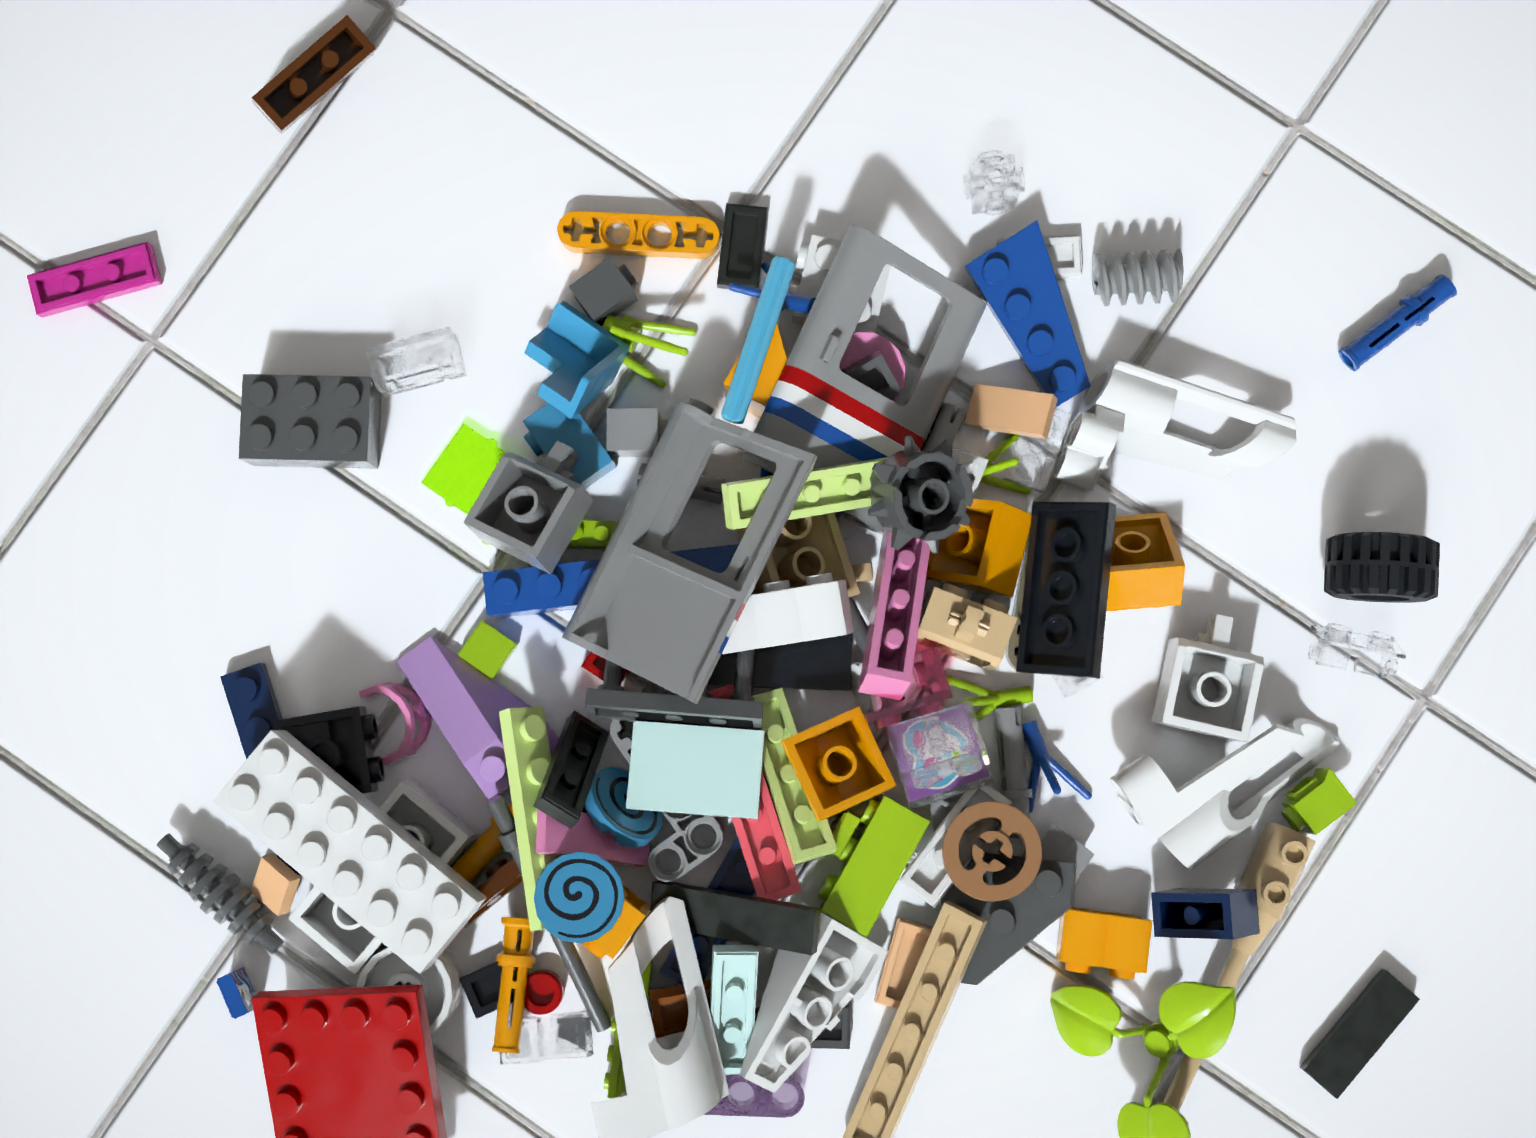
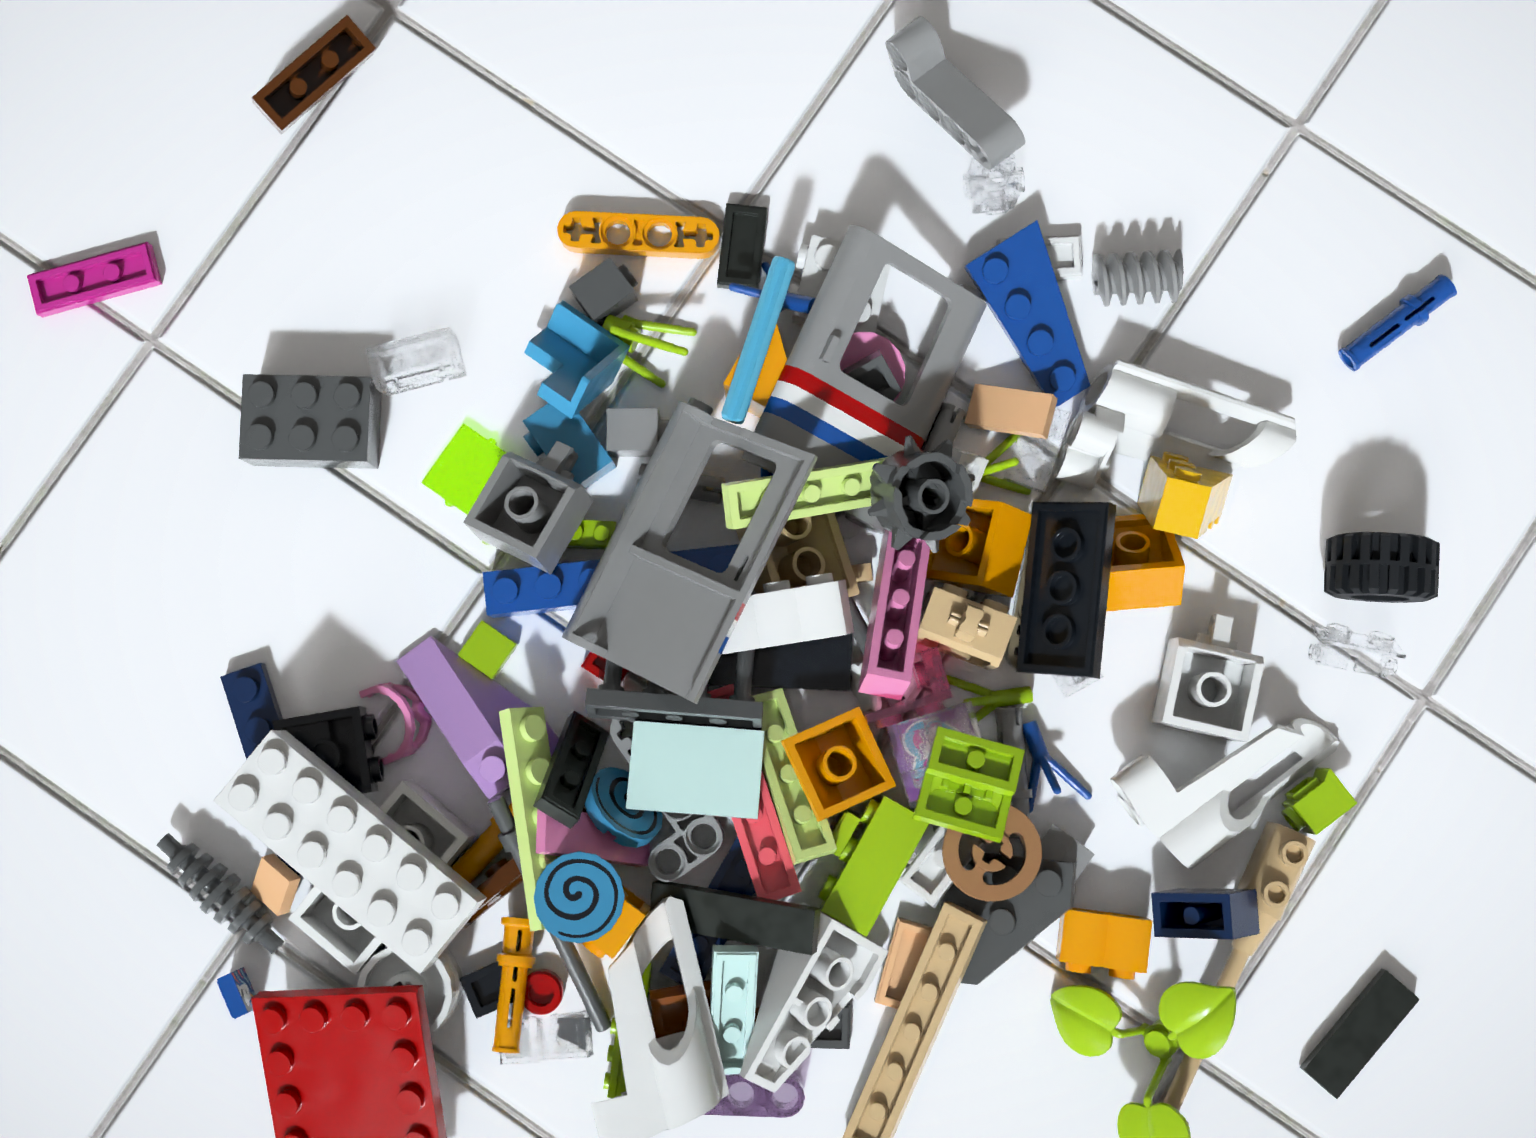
none -> light grey beam [885,16,1026,170]
none -> lime slope [912,726,1025,843]
none -> yellow wedge [1137,452,1233,539]

